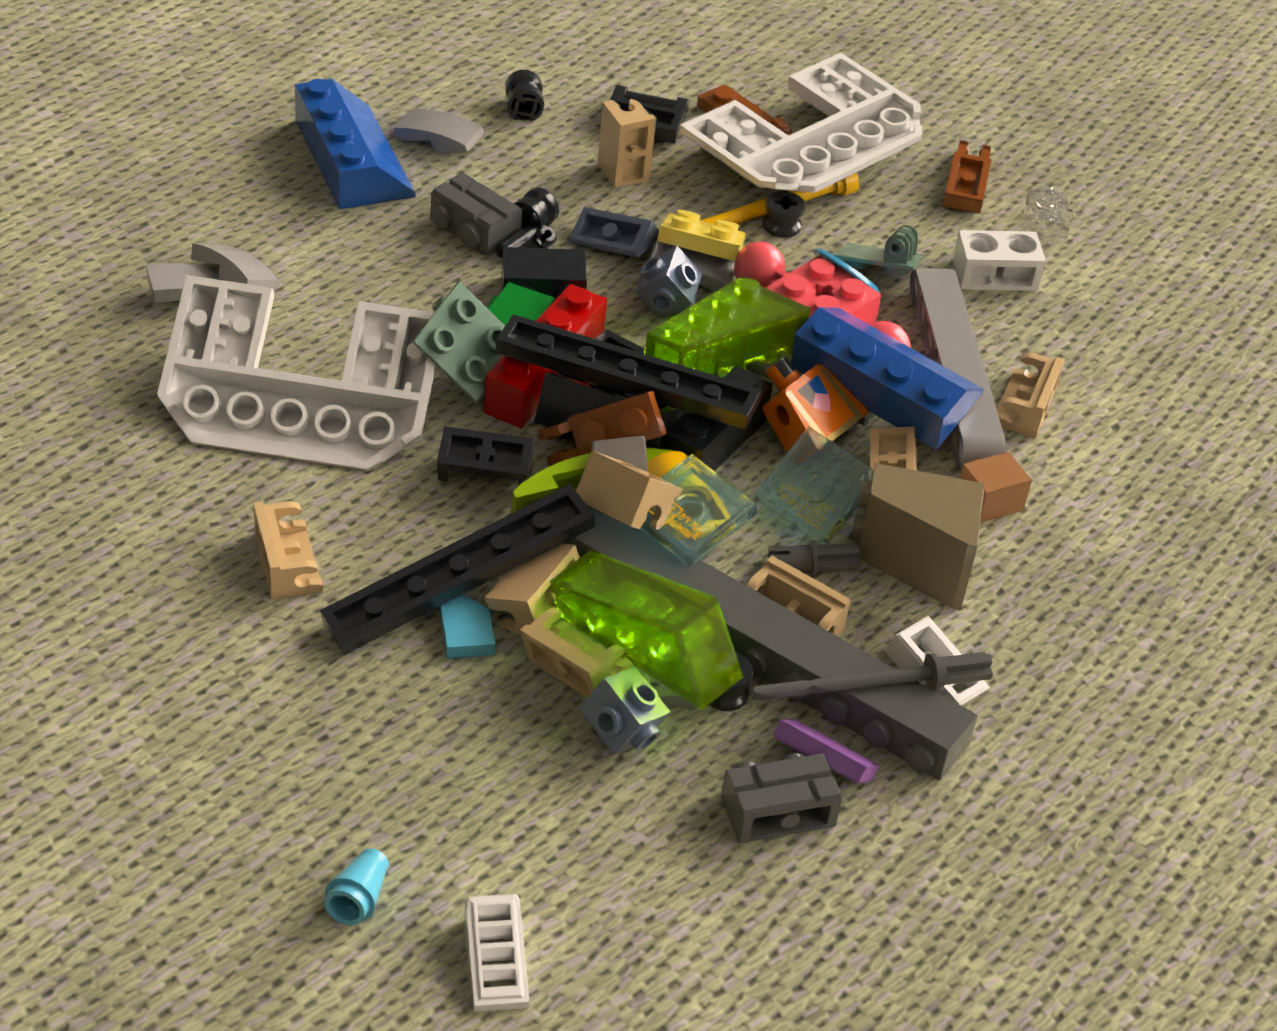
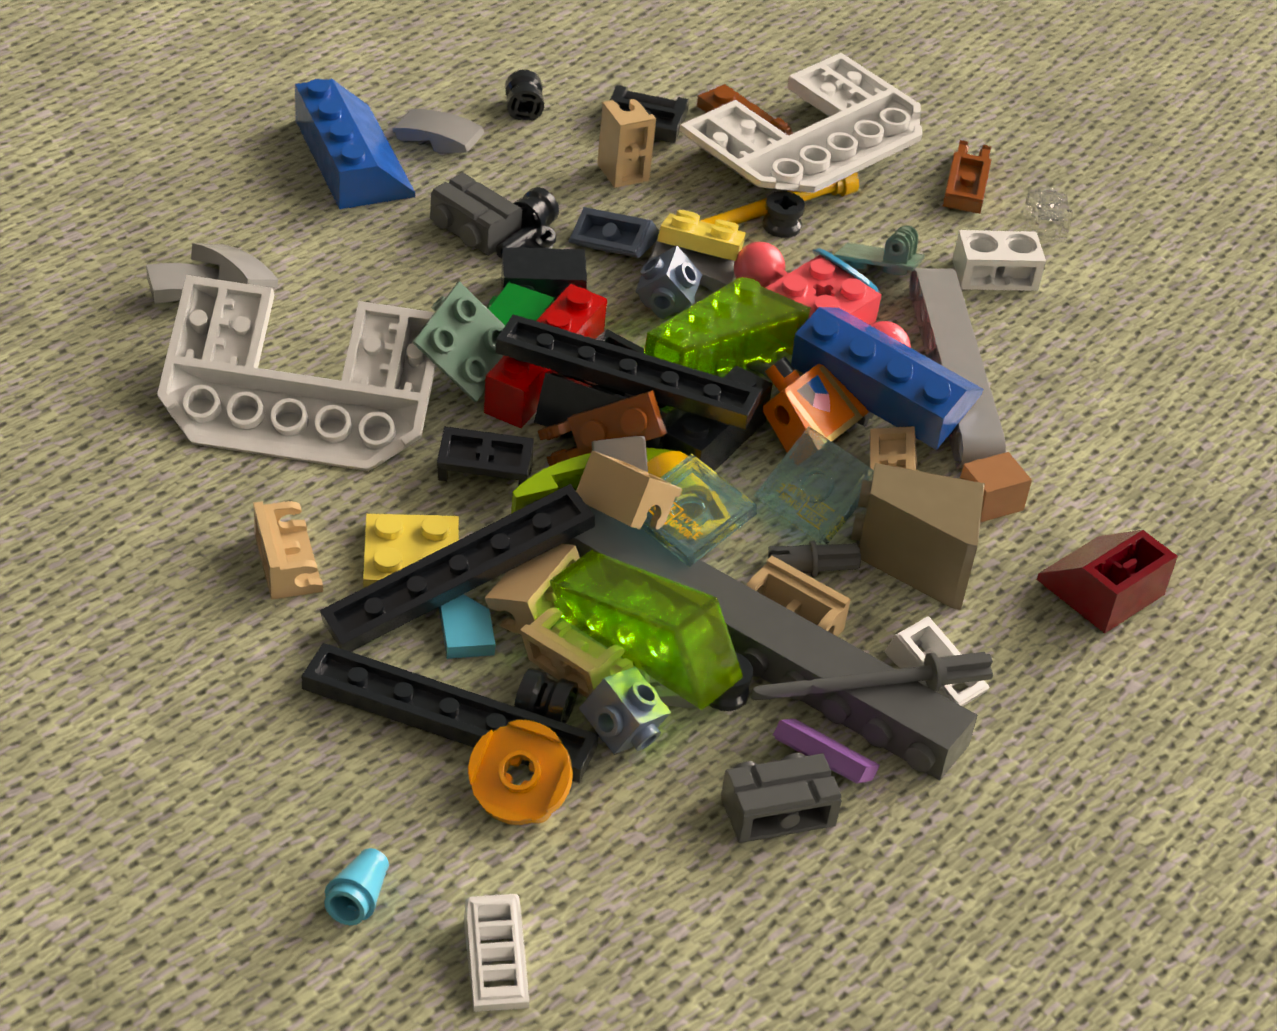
tan hinge [997,353,1065,439] -> none
none -> black plate [301,643,599,783]
none -> light yellow plate [363,514,459,588]
none -> light orange plate [468,720,573,825]
none -> black wheel [514,668,578,724]
none -> dark red slope [1036,530,1178,634]

